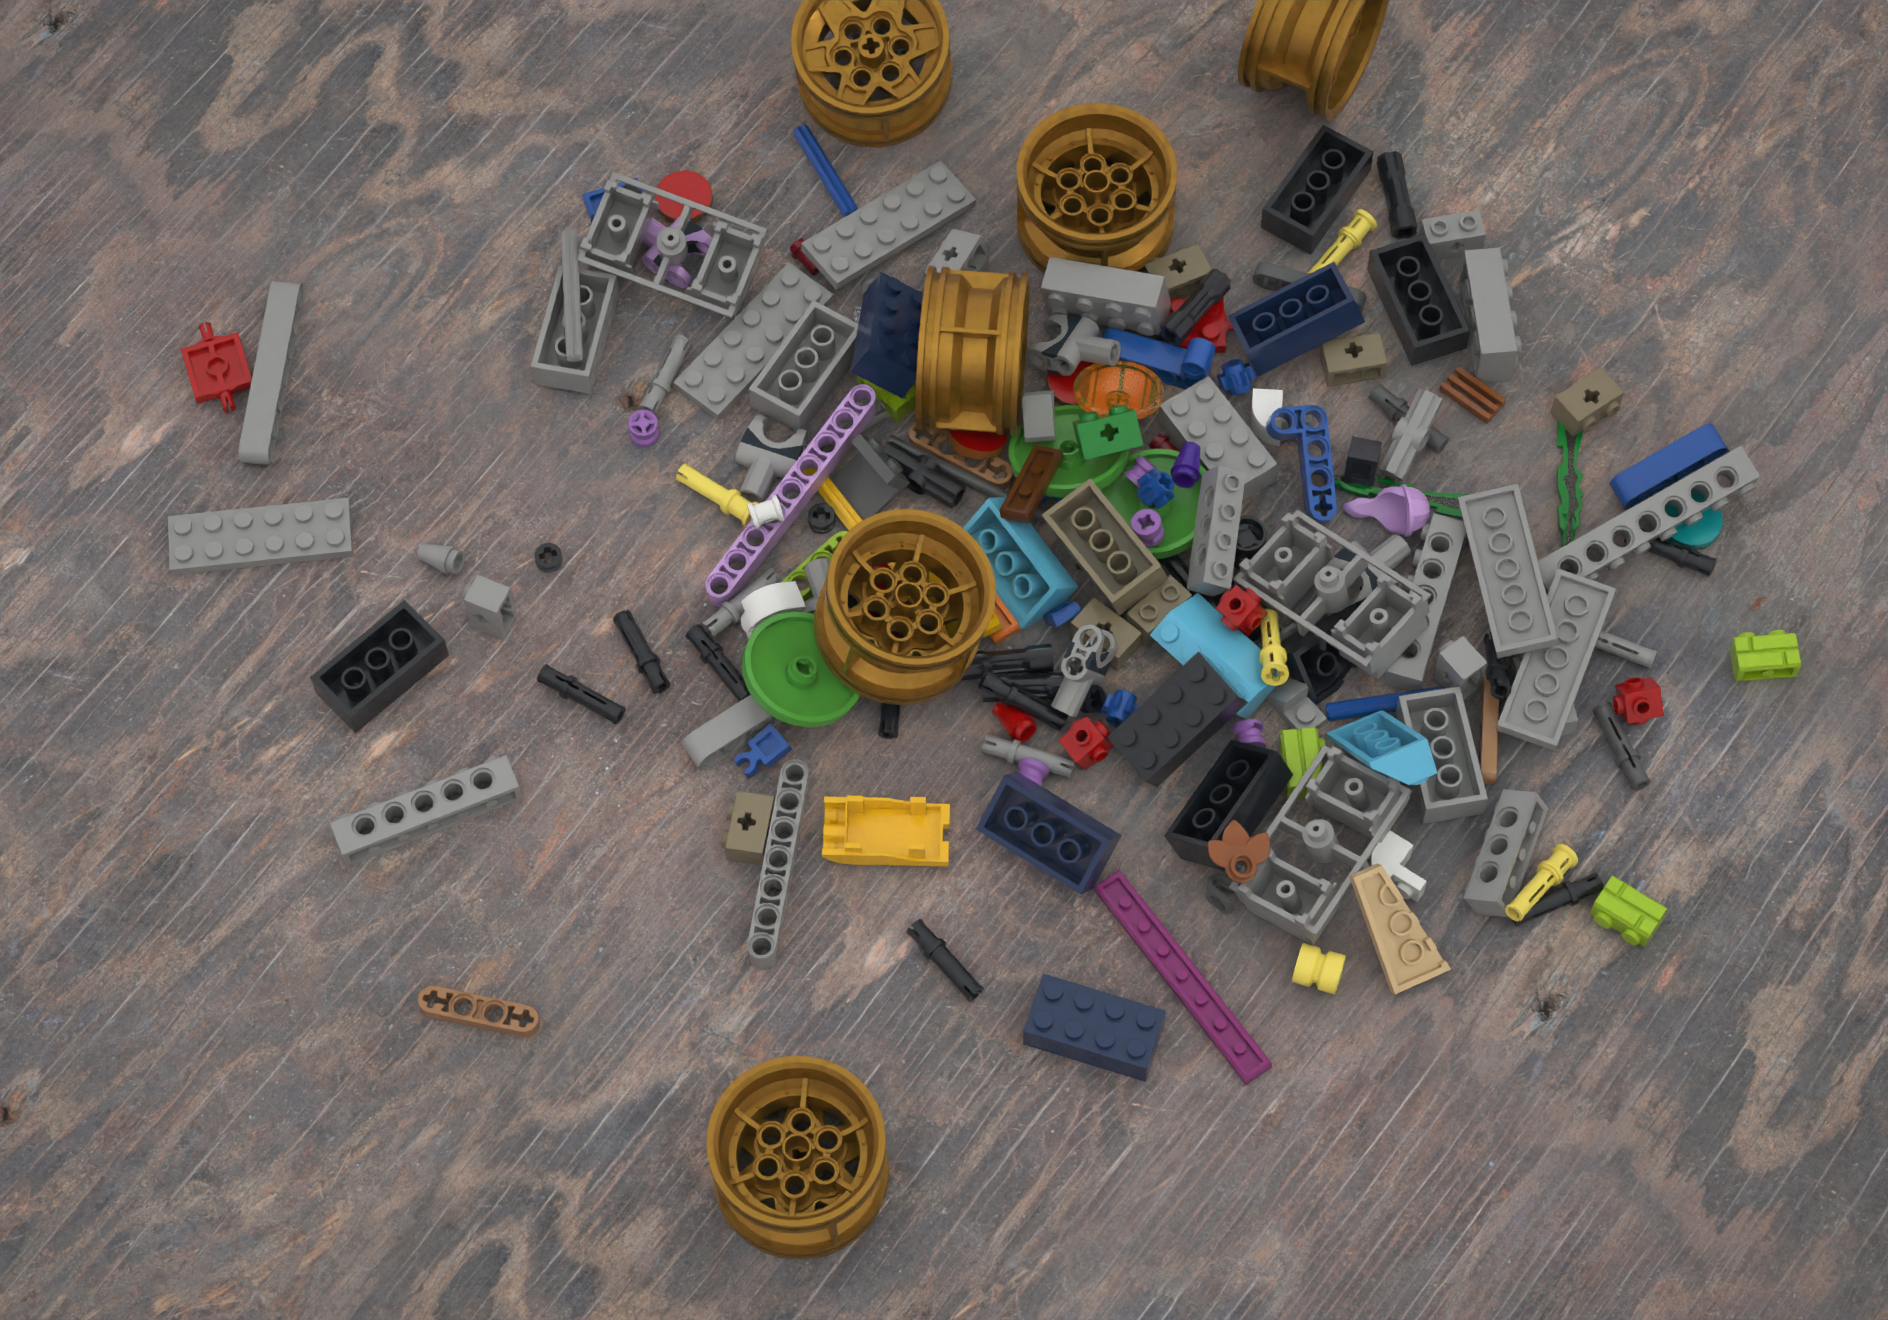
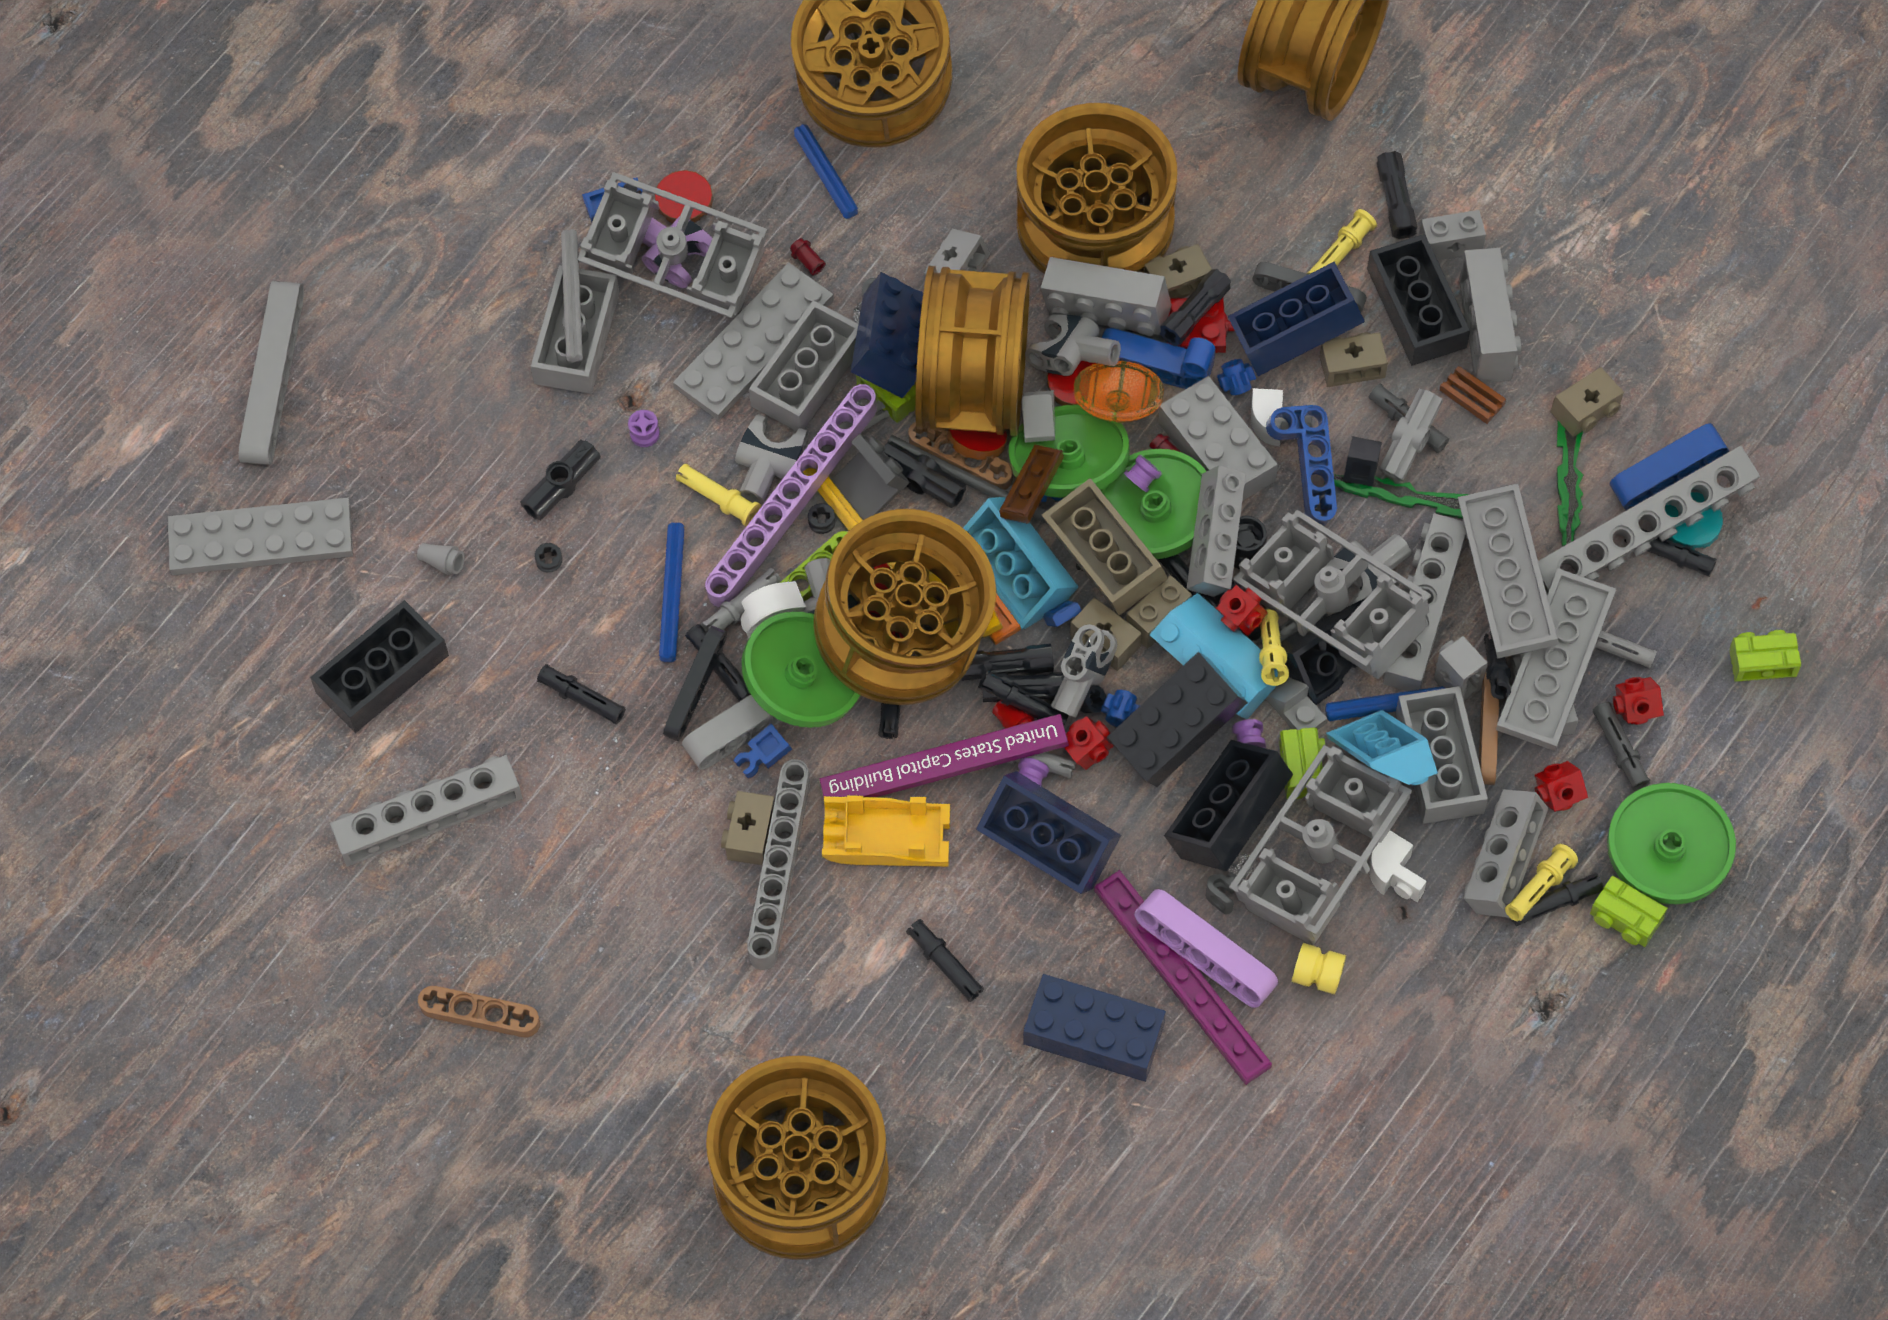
red plate [181,322,252,413] -> none
light grey brick [463,574,517,640] -> none
black pin [613,610,671,694] -> none
light grey pin [638,335,692,415] -> none
white bush [747,495,784,530] -> none
light grey plate [801,160,976,290] -> none
green brick [1072,404,1143,460] -> none
medium lavender wheel [1131,509,1165,547] -> none
blue gear [1137,469,1175,509] -> none
dark purple cone [1170,442,1200,488] -> none
dark orange plate [1208,820,1270,883] -> none
black brick [1261,125,1374,254] -> none
lavender piece [1343,484,1430,537] -> none
tan wing [1349,863,1451,994] -> none
none -> black piece [520,439,601,521]
none -> blue axle [659,522,684,663]
none -> black beam [663,626,727,741]
none -> magenta tile [819,714,1069,797]
none -> lavender beam [1135,889,1278,1008]
none -> red brick [1534,761,1588,812]
none -> bright green dish [1607,783,1736,904]

